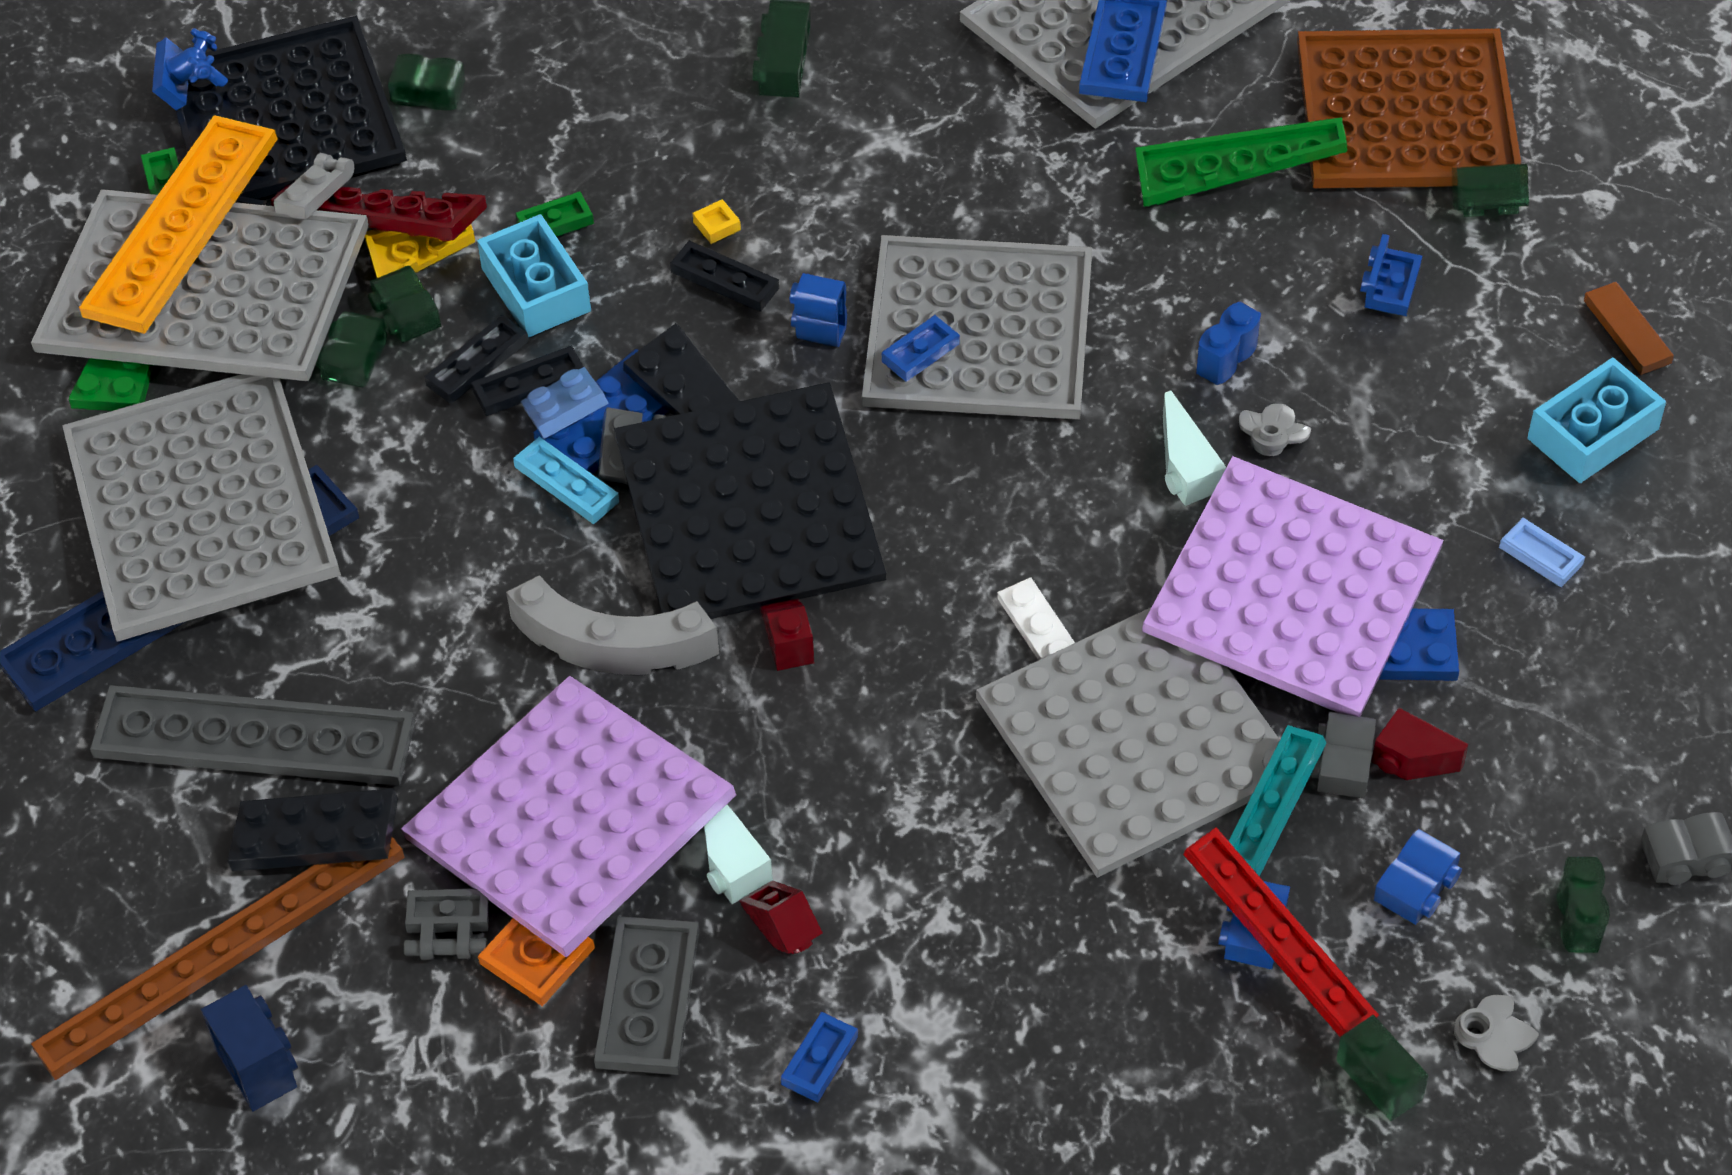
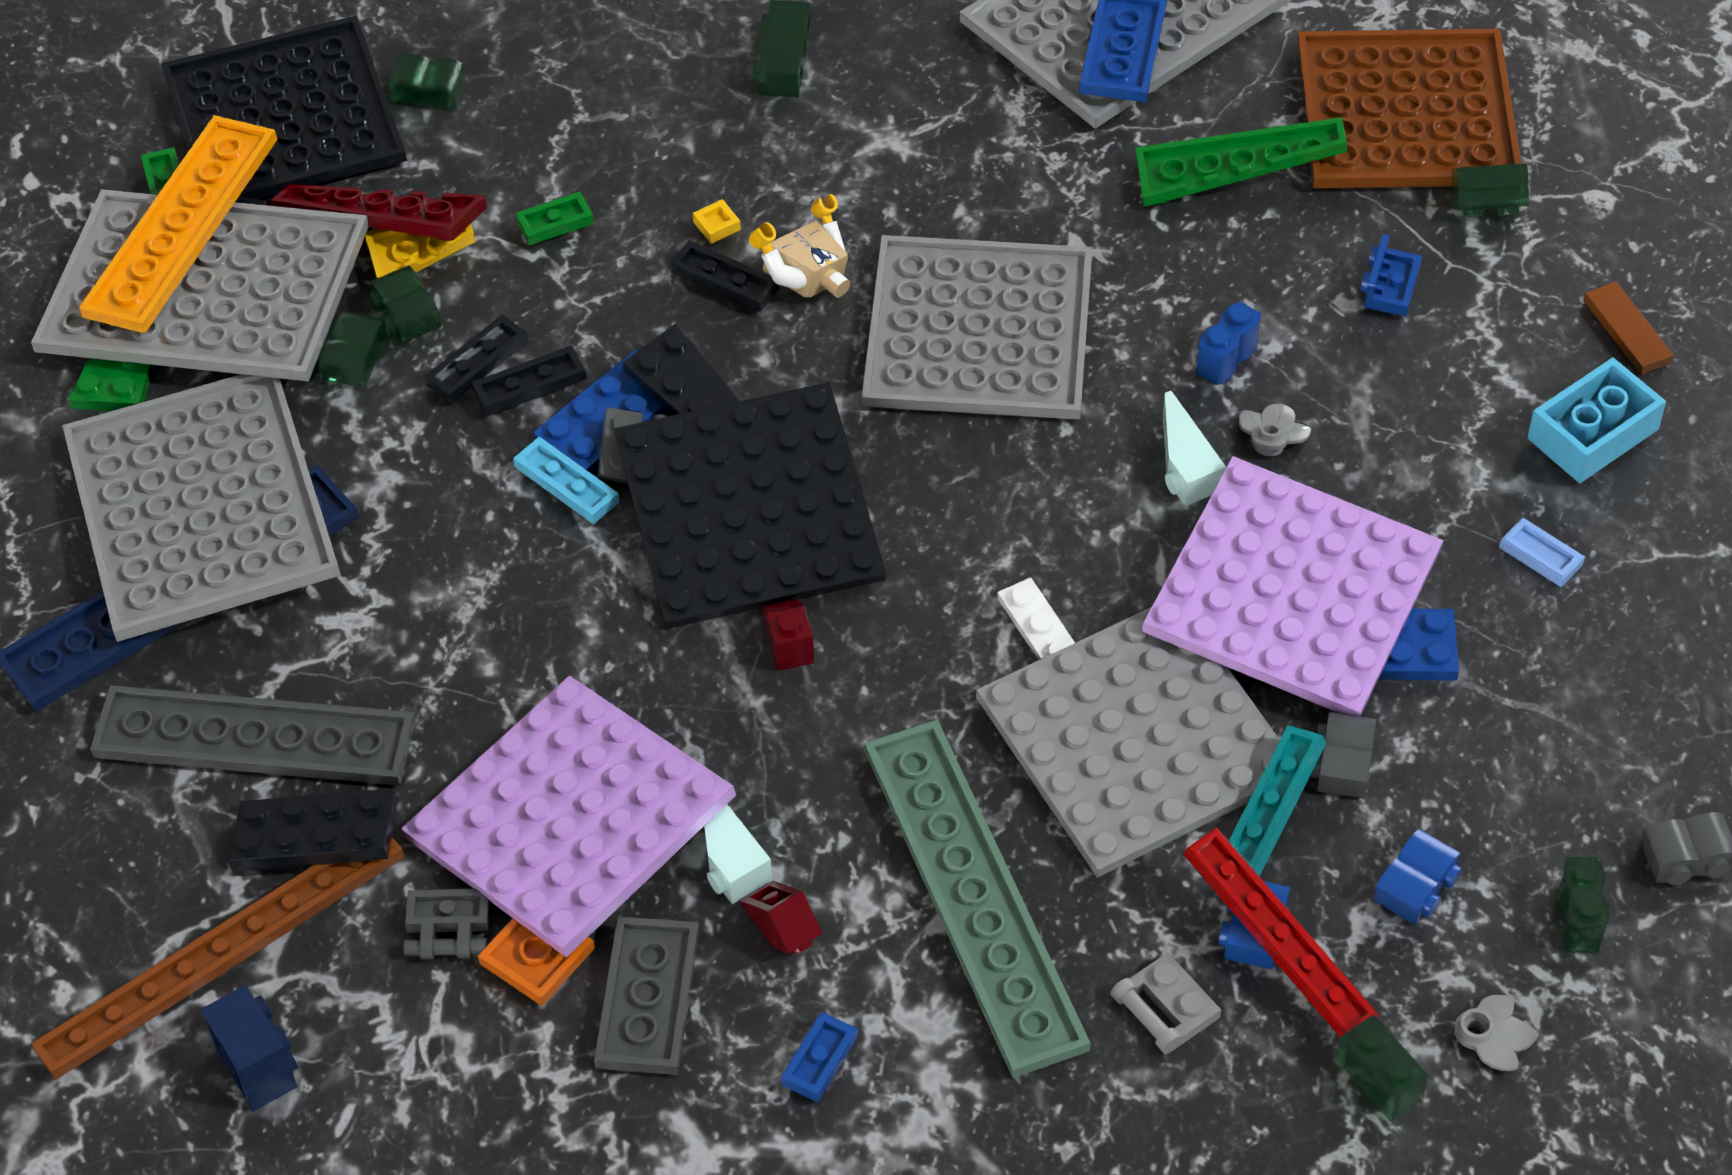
blue piece [152,28,228,111] -> none
light grey plate [274,153,354,220] -> none
medium azure brick [477,214,591,338] -> none
light grey brick [506,575,719,675] -> none
medium blue plate [521,367,609,439] -> none
blue brick [789,273,847,347] -> none
blue plate [881,315,960,382] -> none
dark red slope [1371,708,1469,780] -> none
none -> torso [749,194,850,298]
none -> sand green plate [864,719,1091,1078]
none -> light grey plate [1110,952,1221,1054]

